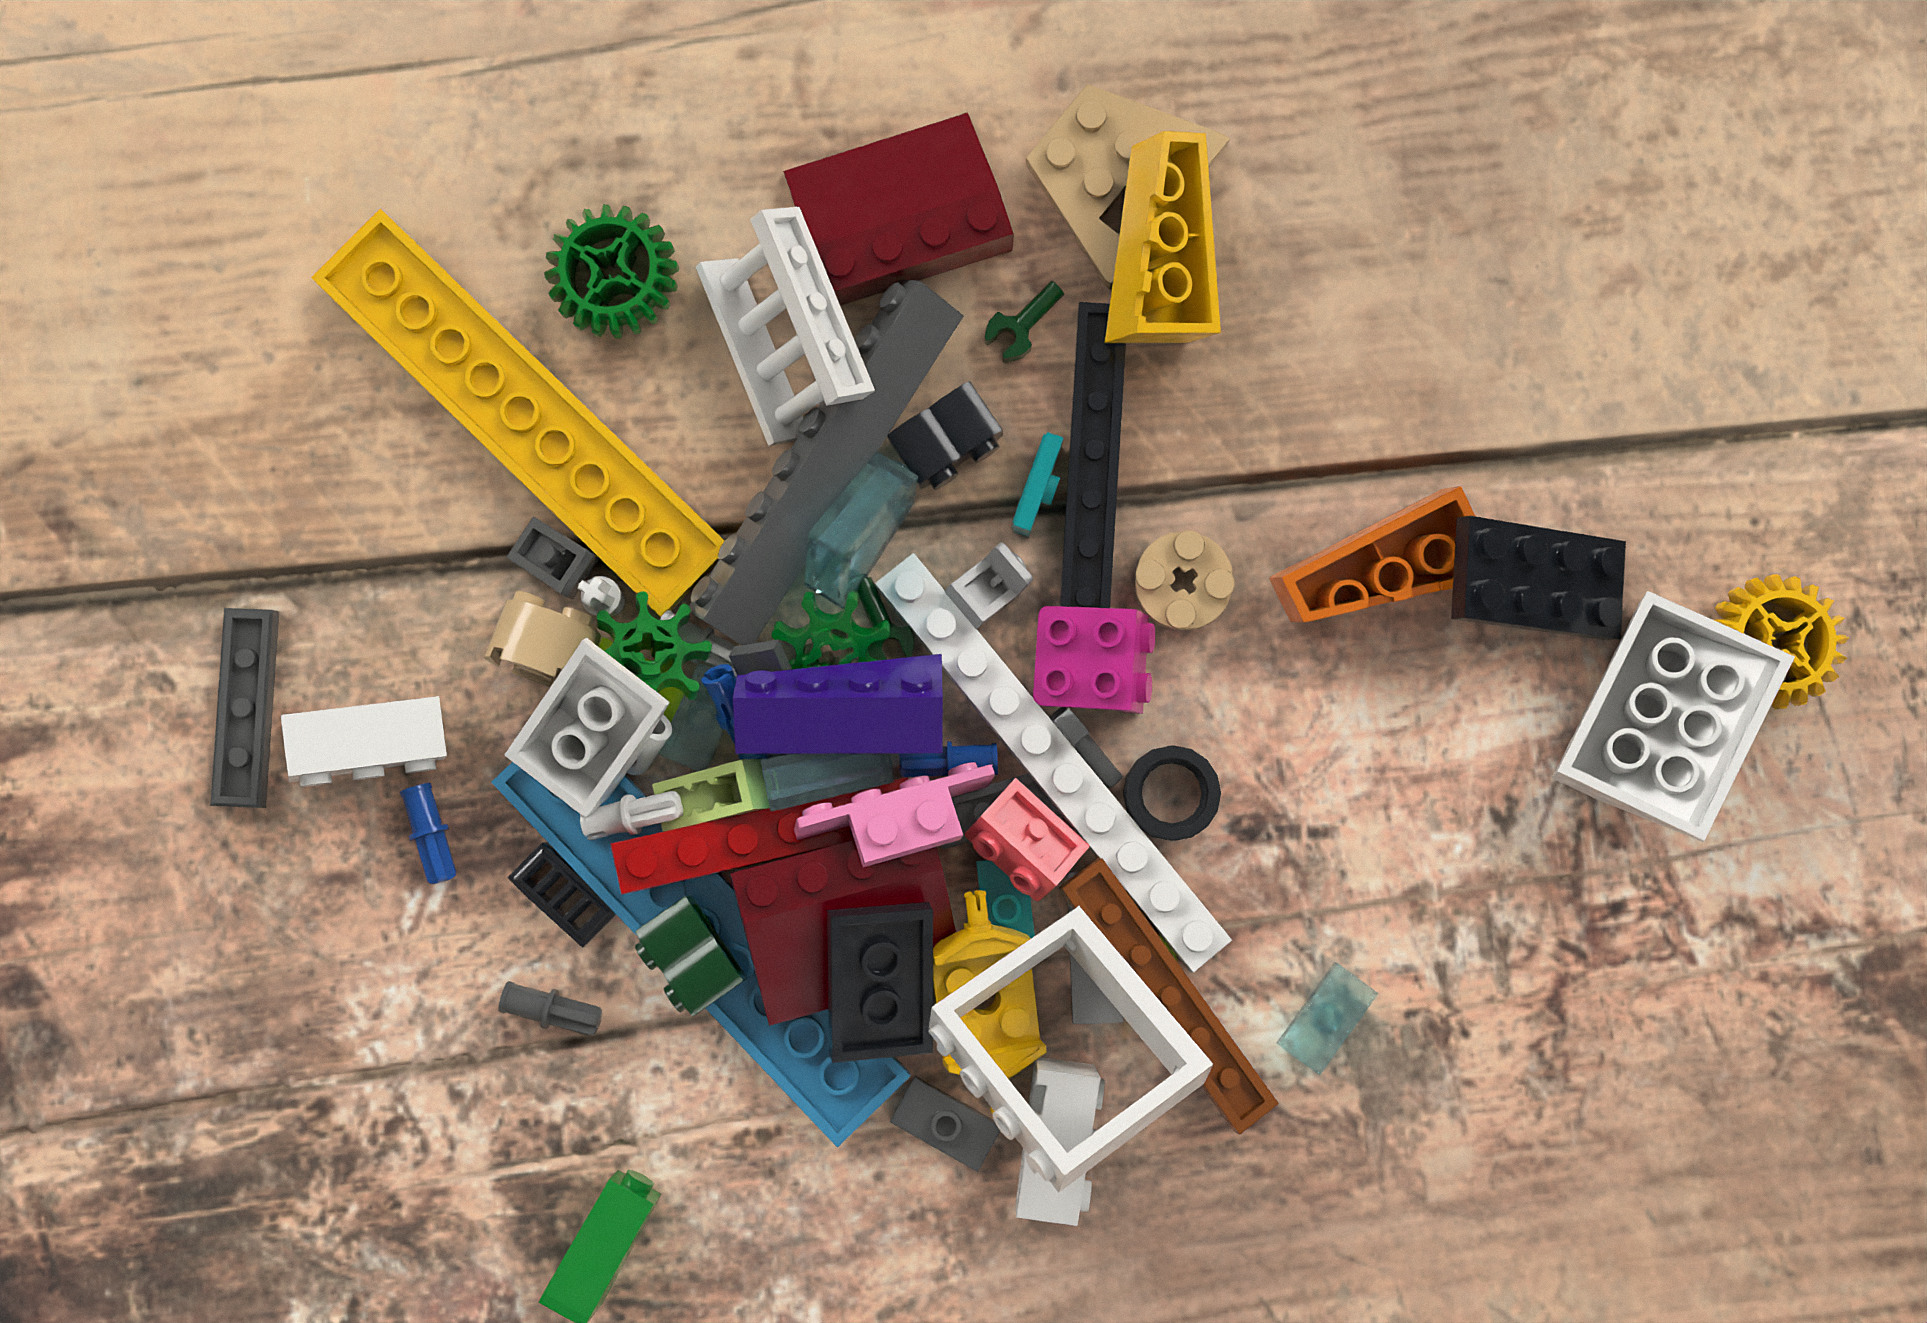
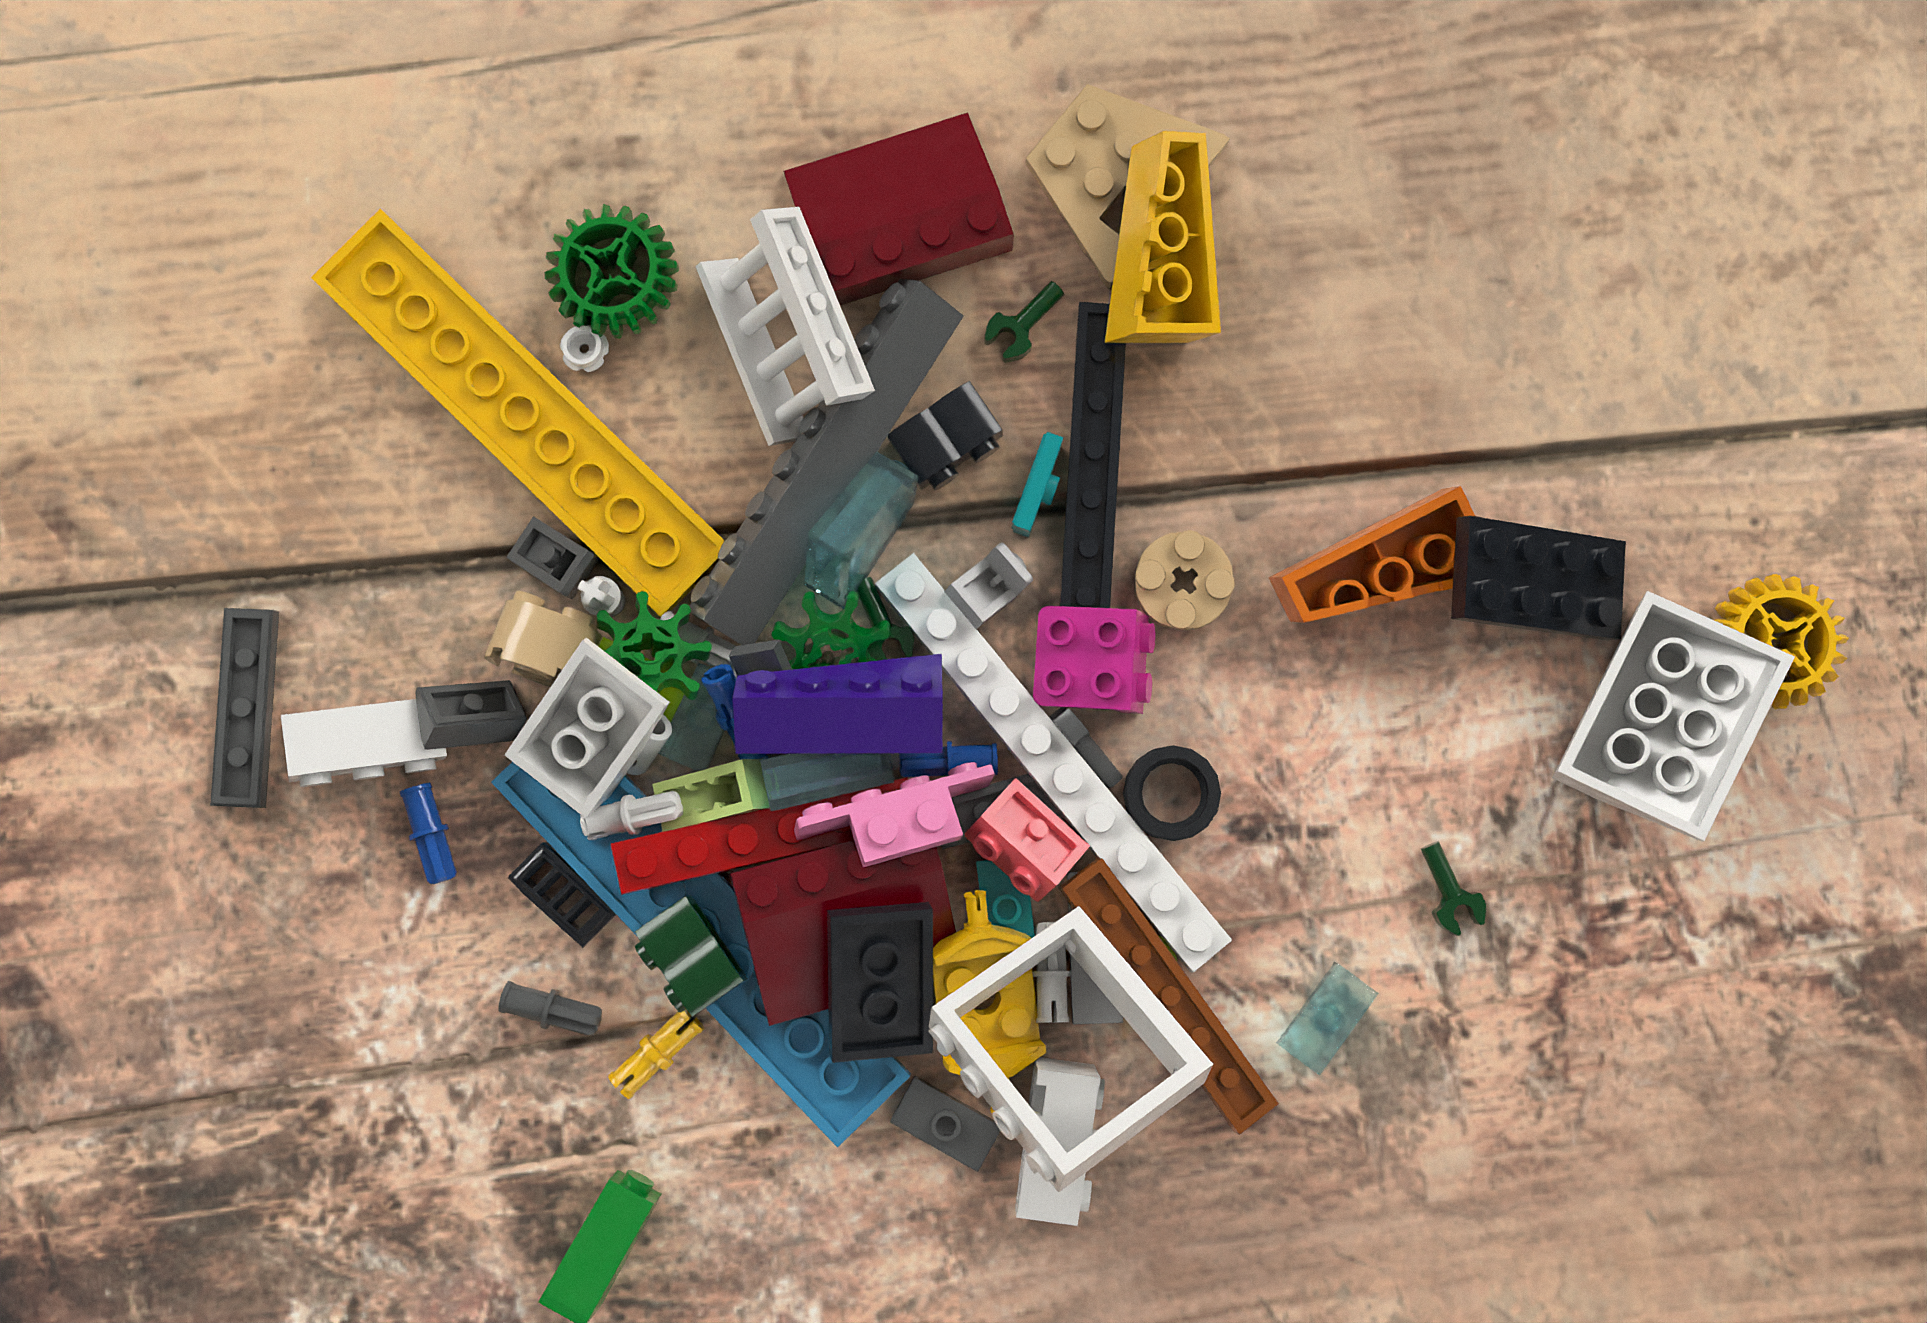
none -> dark grey slope [415,680,527,750]
none -> white plate [560,325,609,372]
none -> yellow pin [608,1010,705,1099]
none -> white axle [1032,922,1071,1023]
none -> dark green bar [1421,841,1486,936]

